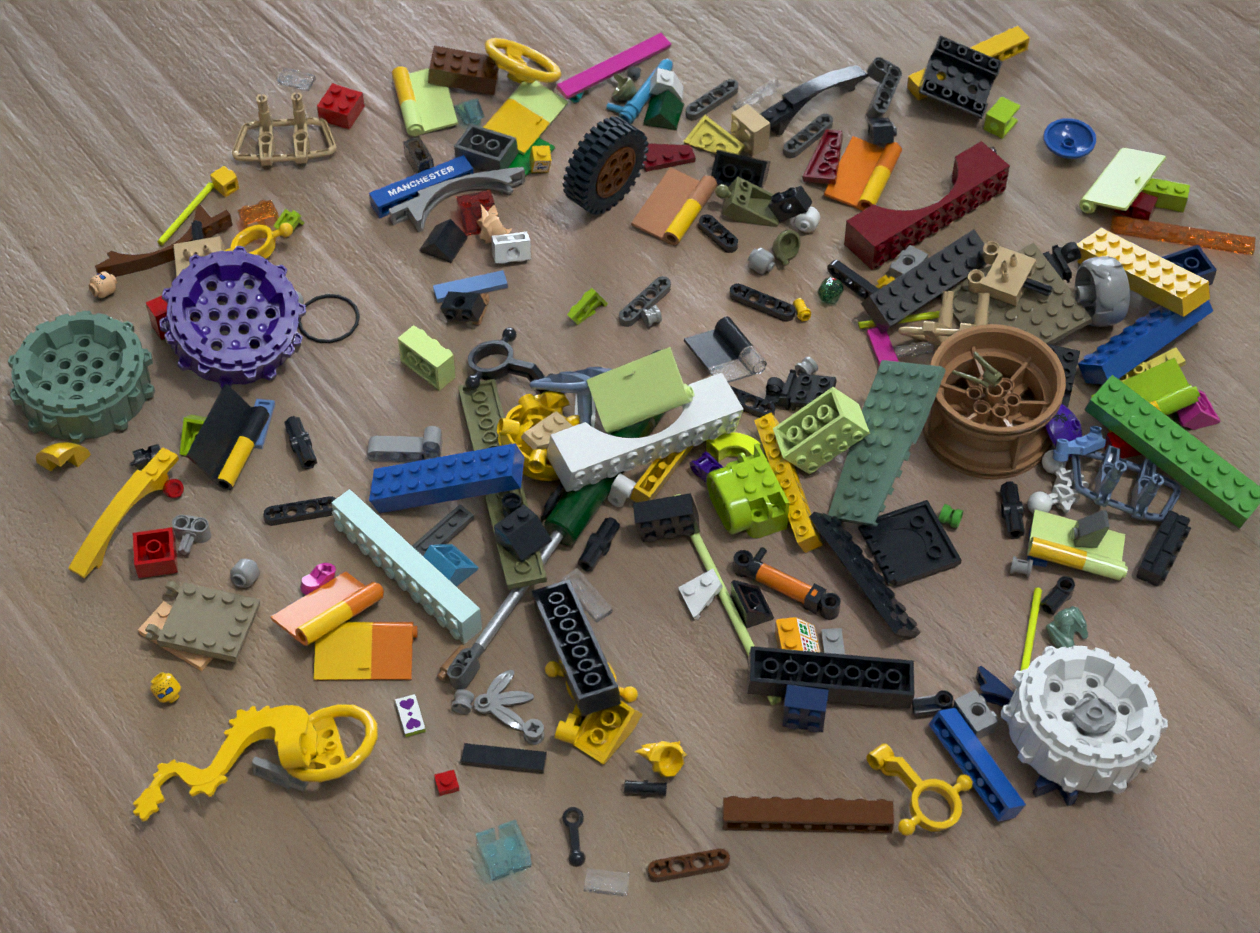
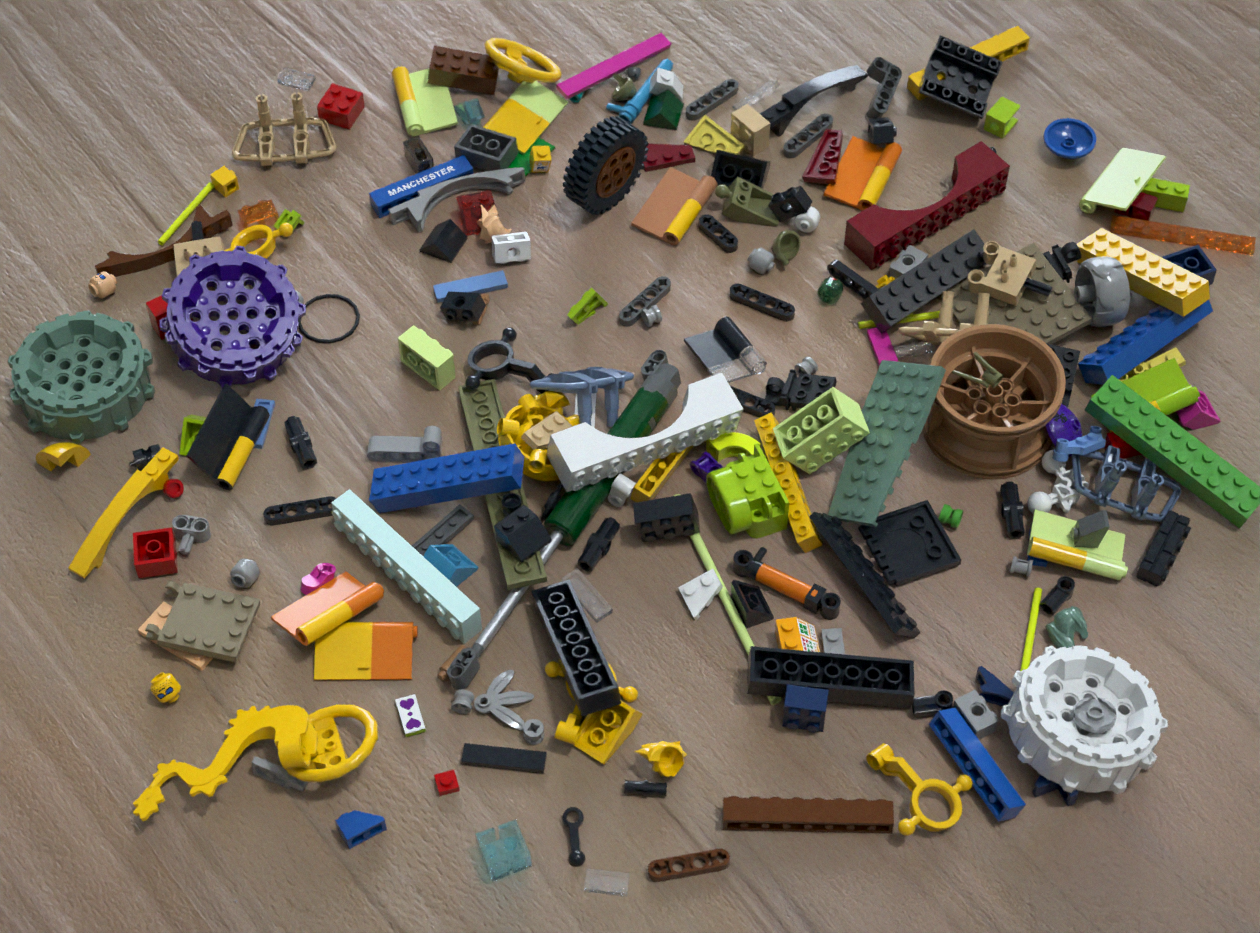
yellowish green door [587,347,695,434] -> none
yellow pin [793,298,811,321] -> none
none -> blue slope [335,810,387,849]

